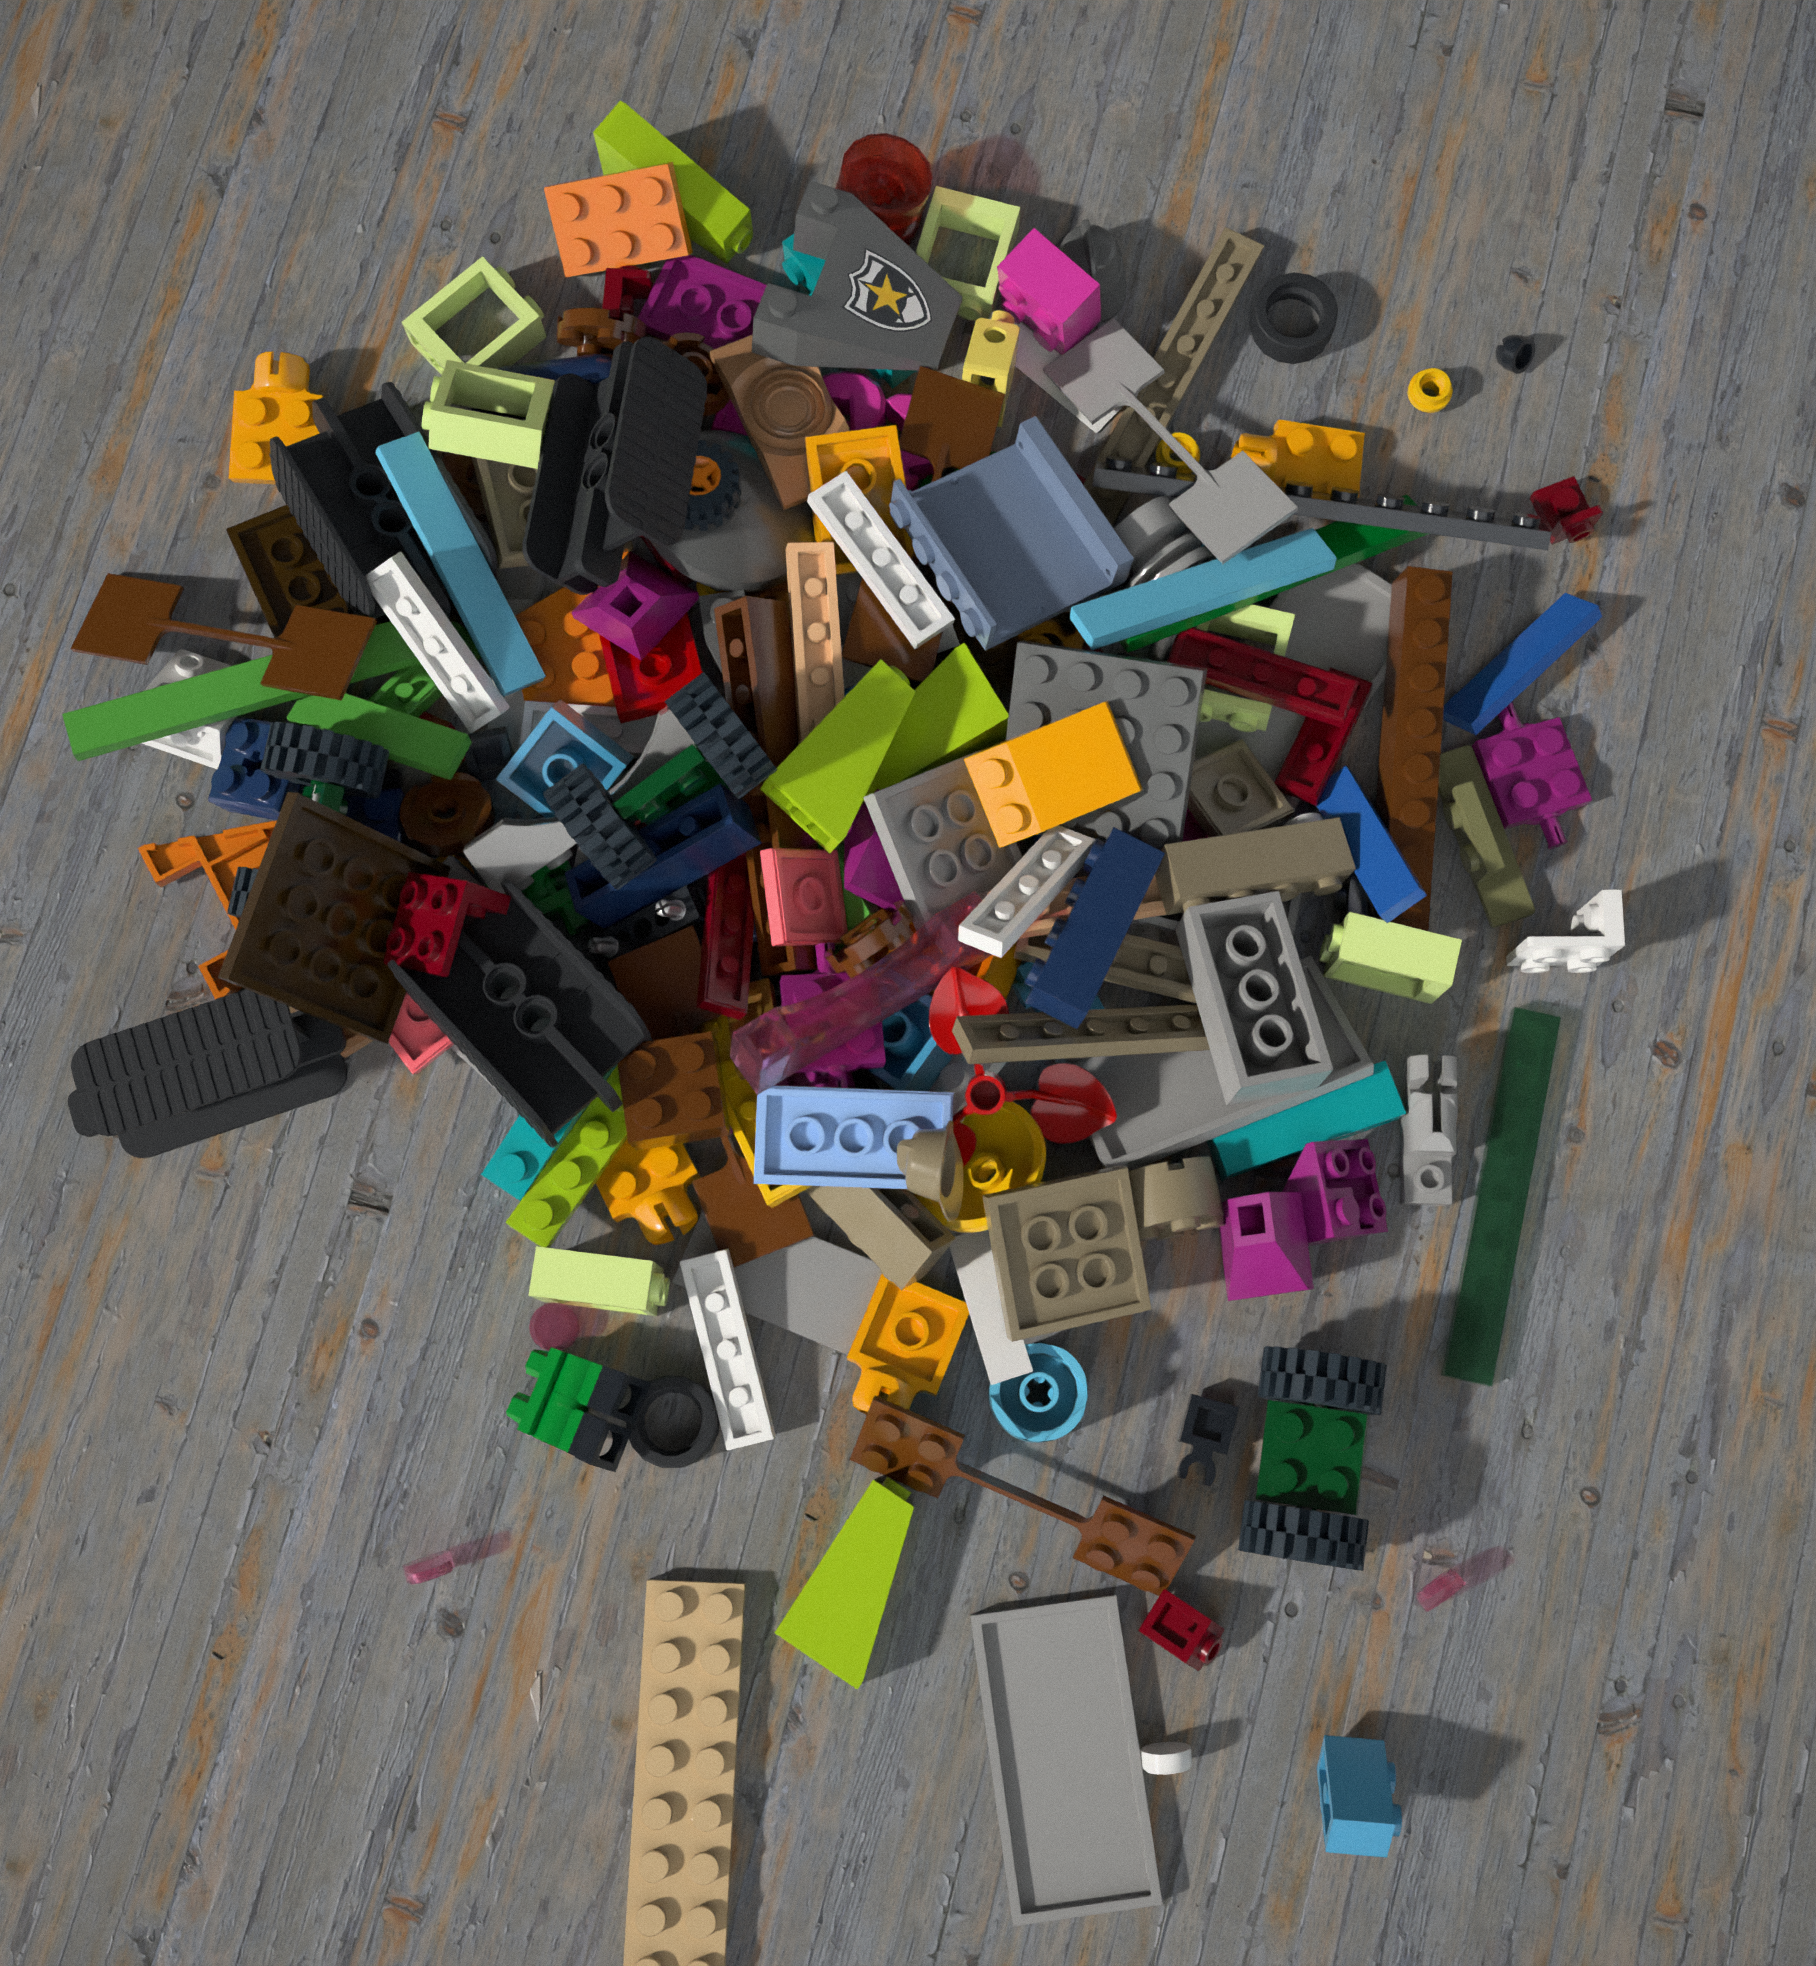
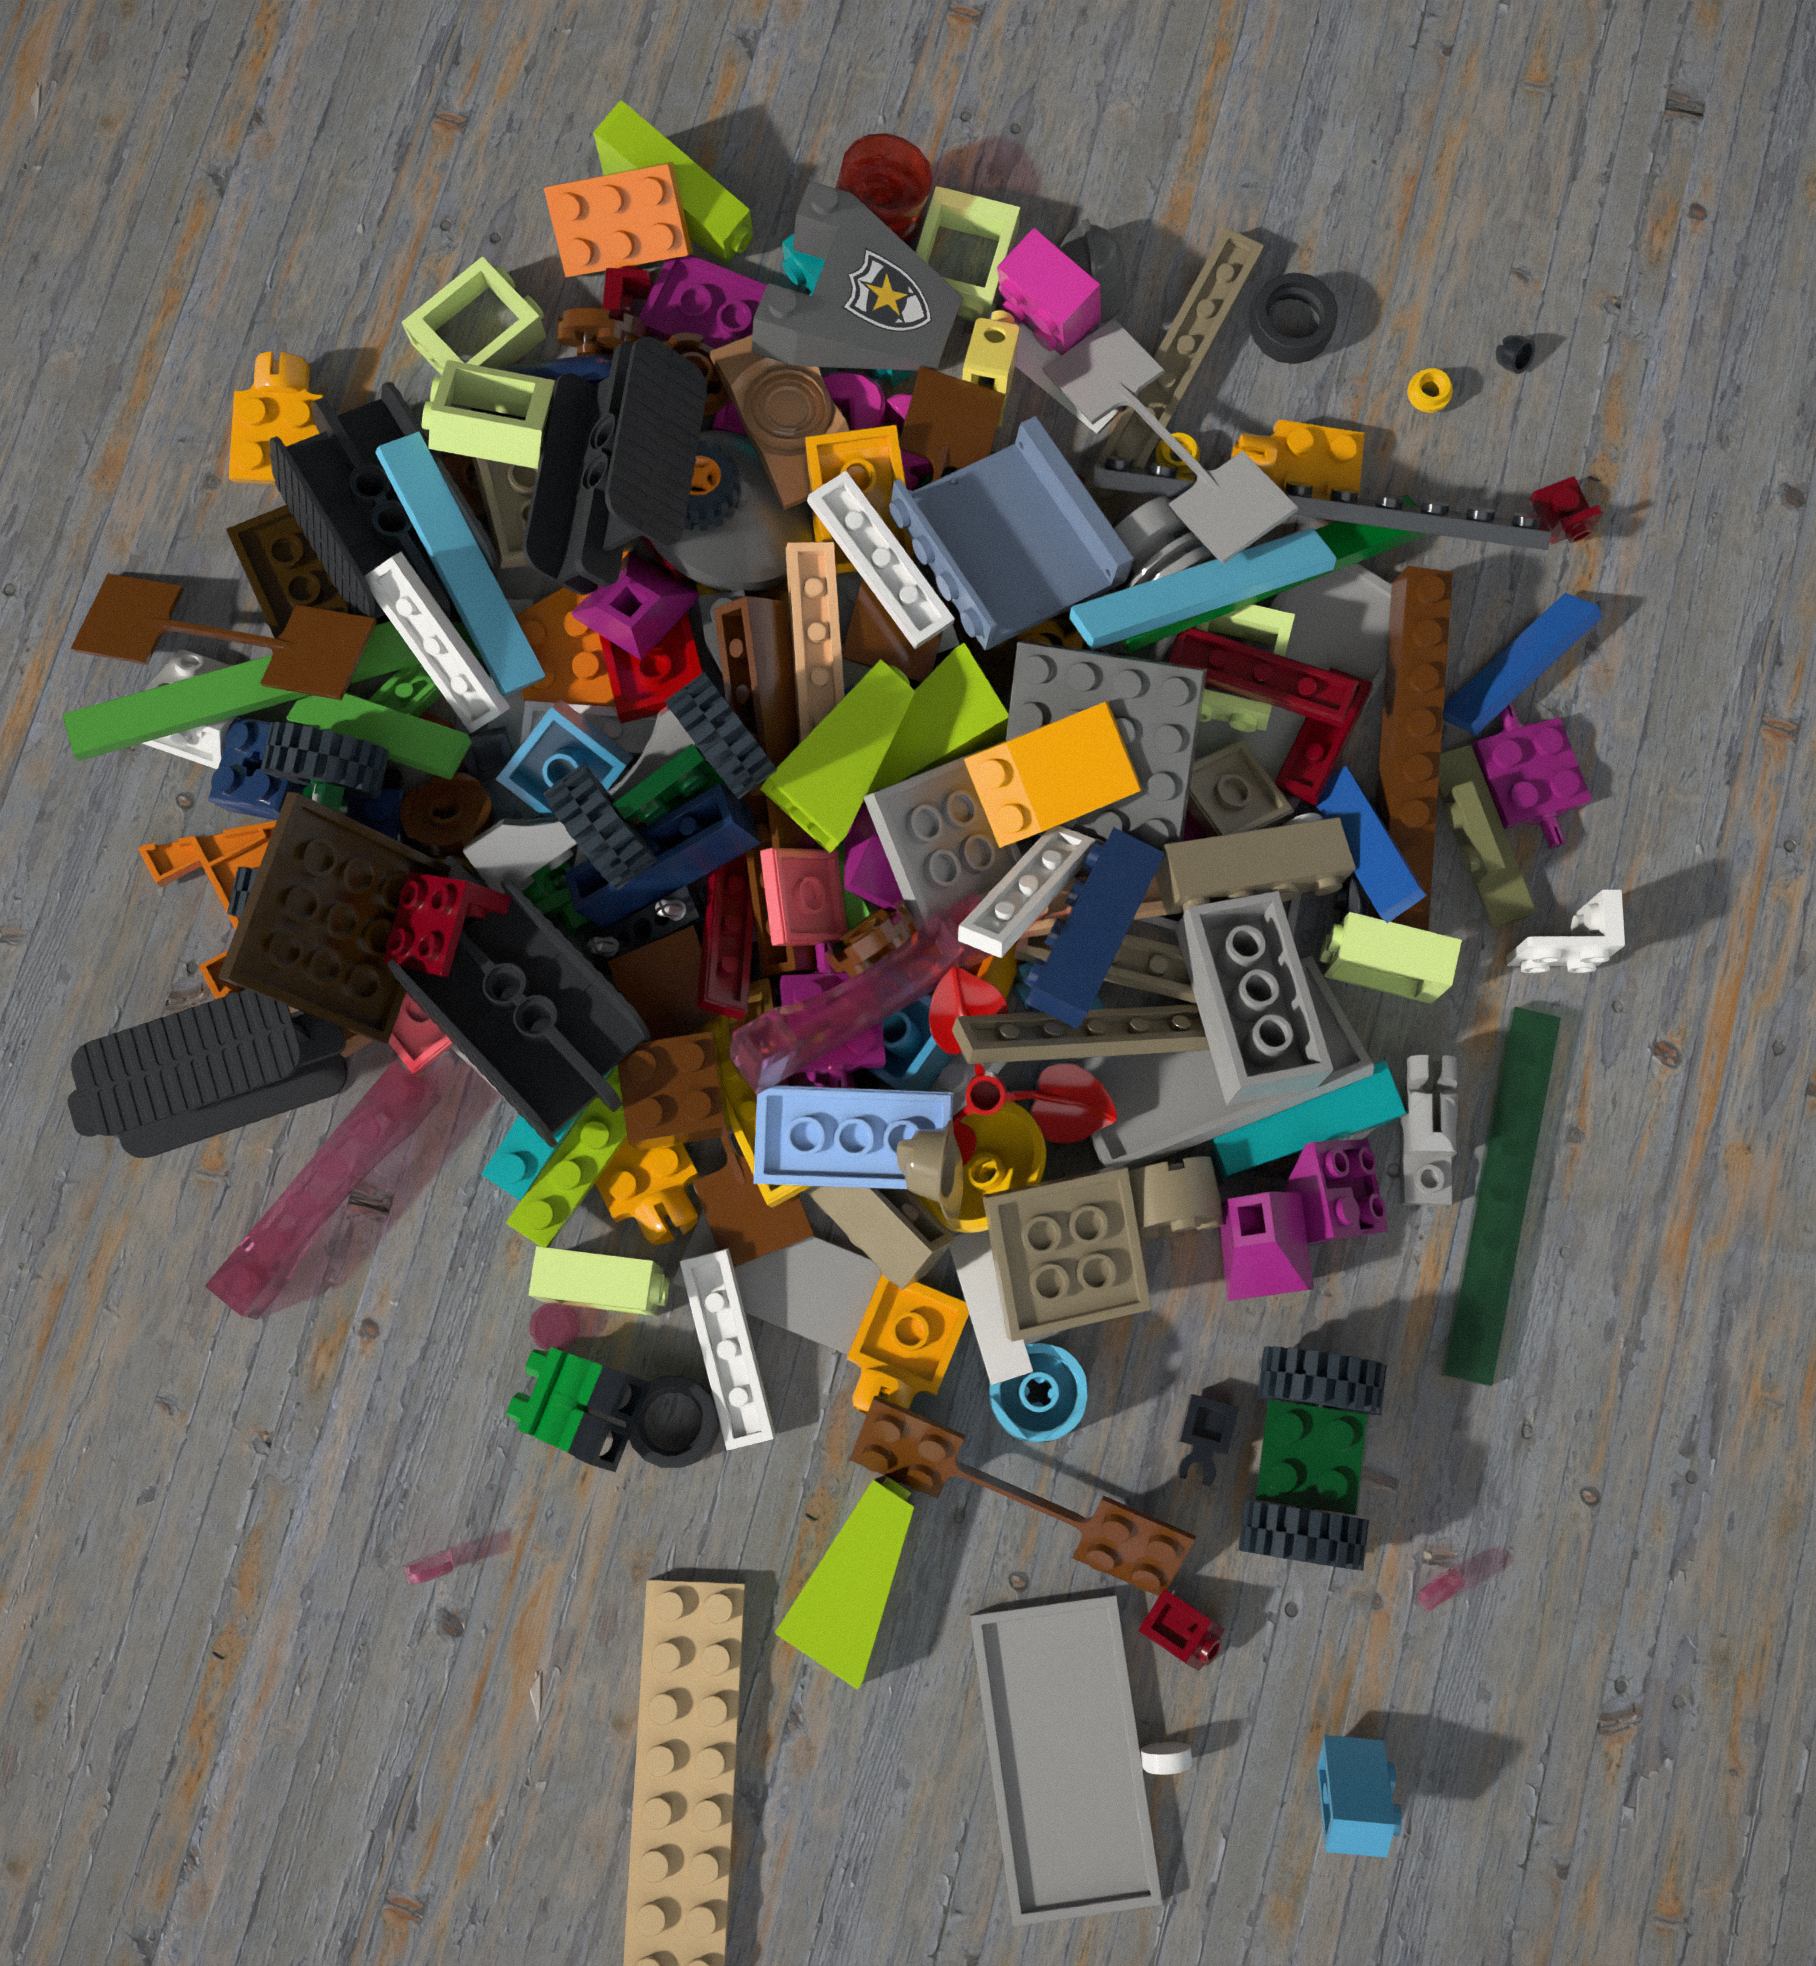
none -> clear pink arch [205,1060,442,1320]

